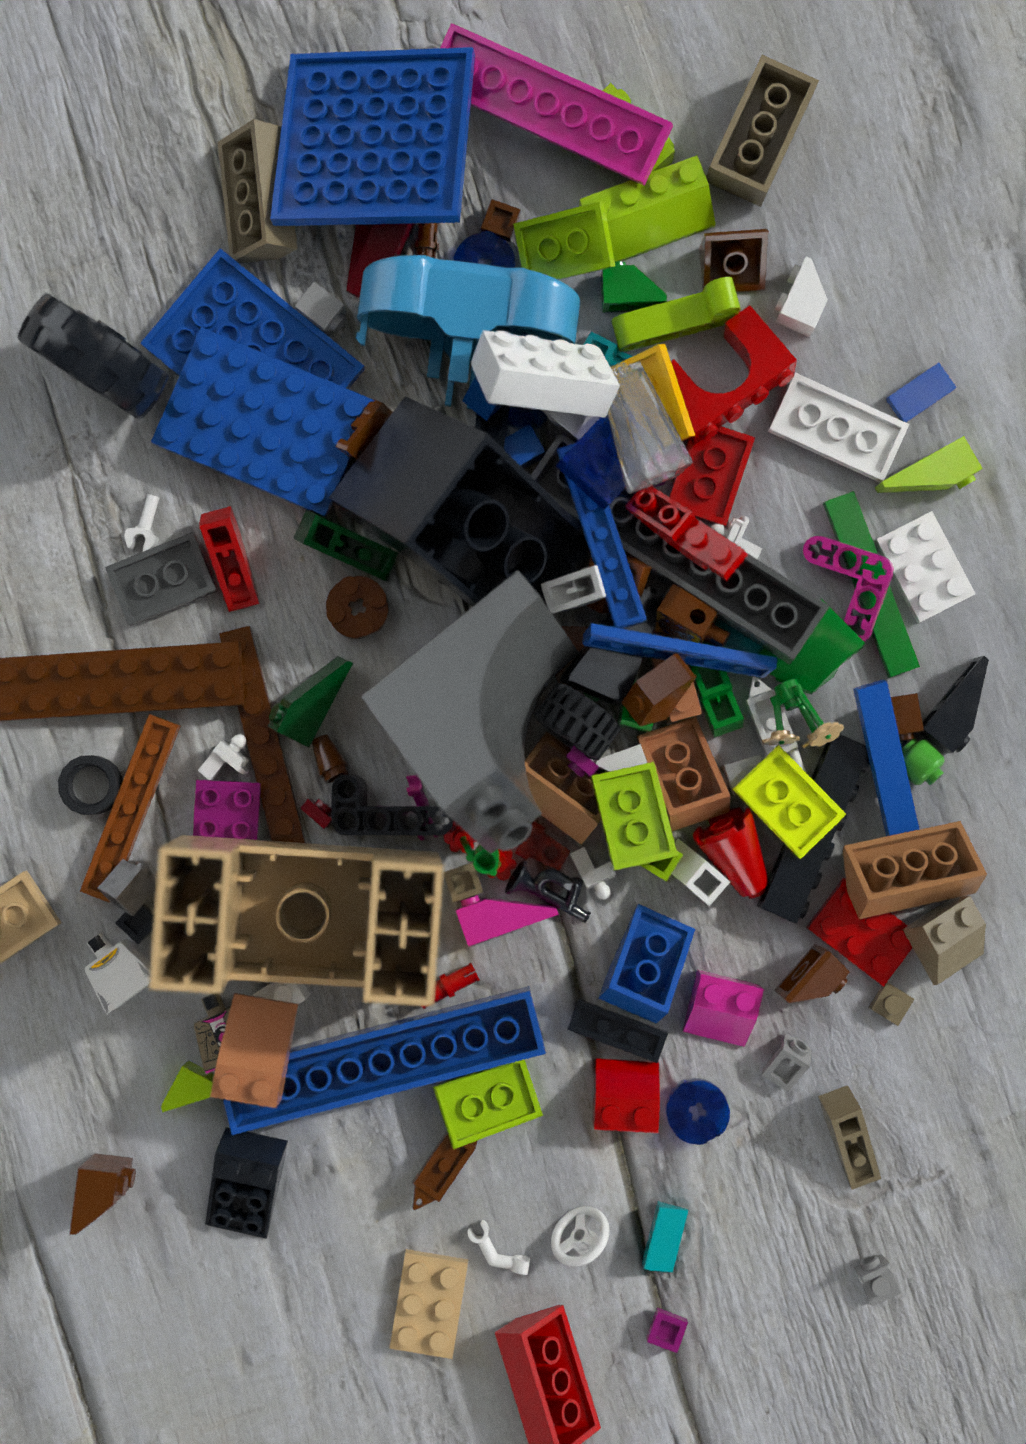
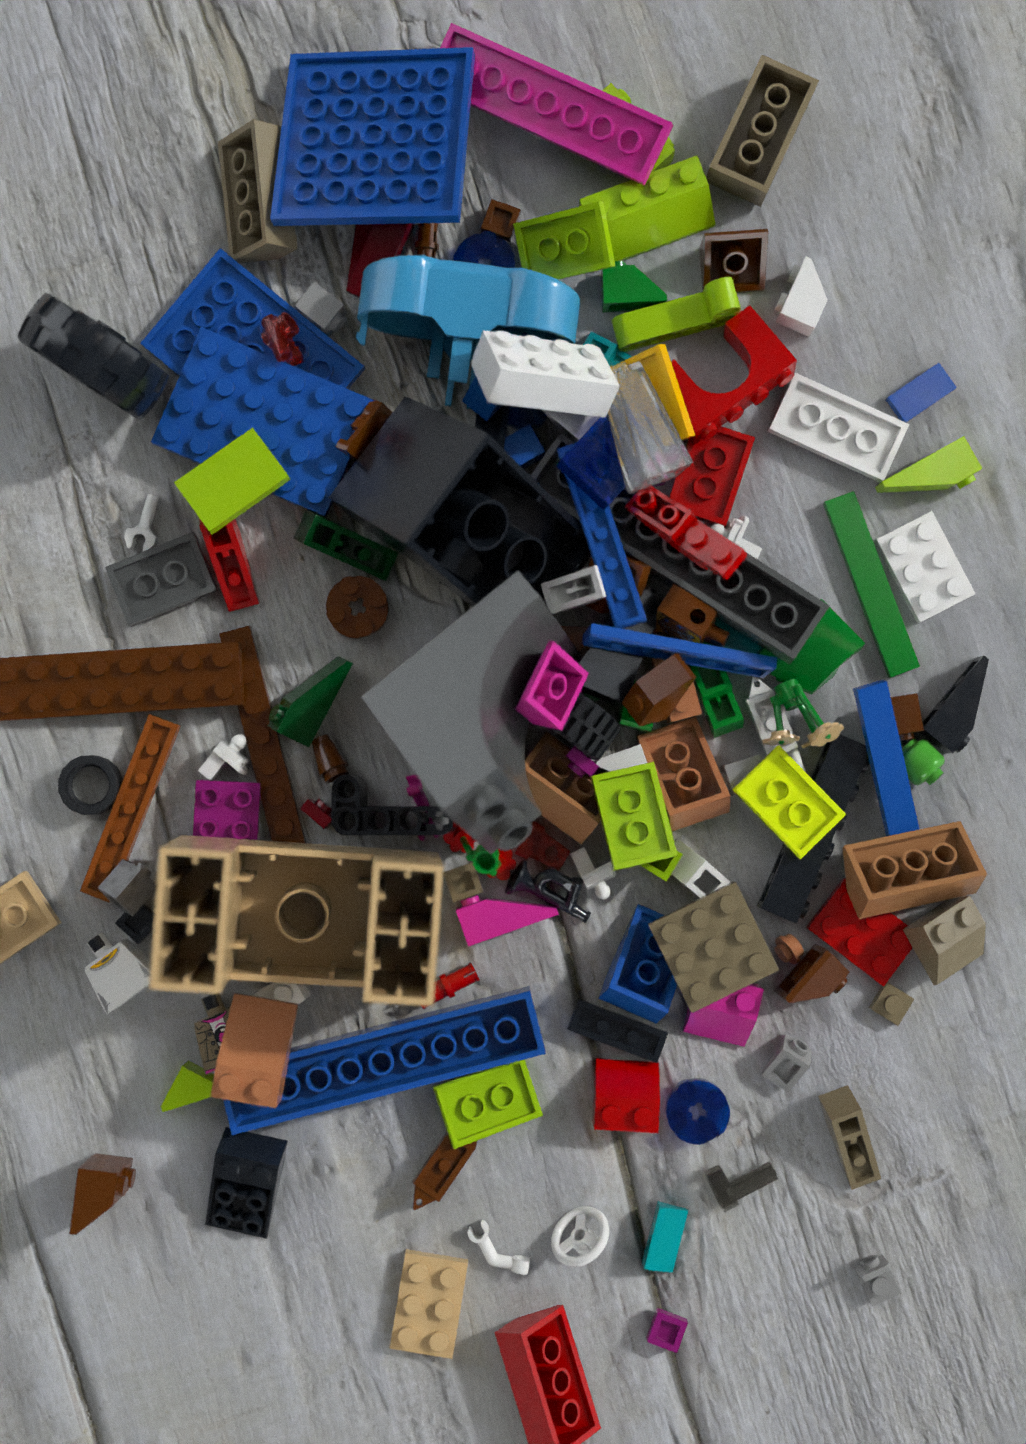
red cone [693,807,769,899] -> none
dark pink beam [803,536,894,642] -> none
none -> lime tile [174,427,291,535]
none -> clear red plate [261,312,304,366]
none -> dark pink slope [515,641,589,731]
none -> dark tan plate [648,881,779,1013]
none -> clear smoke piece [704,1162,778,1213]
none -> nougat plate [775,933,804,964]

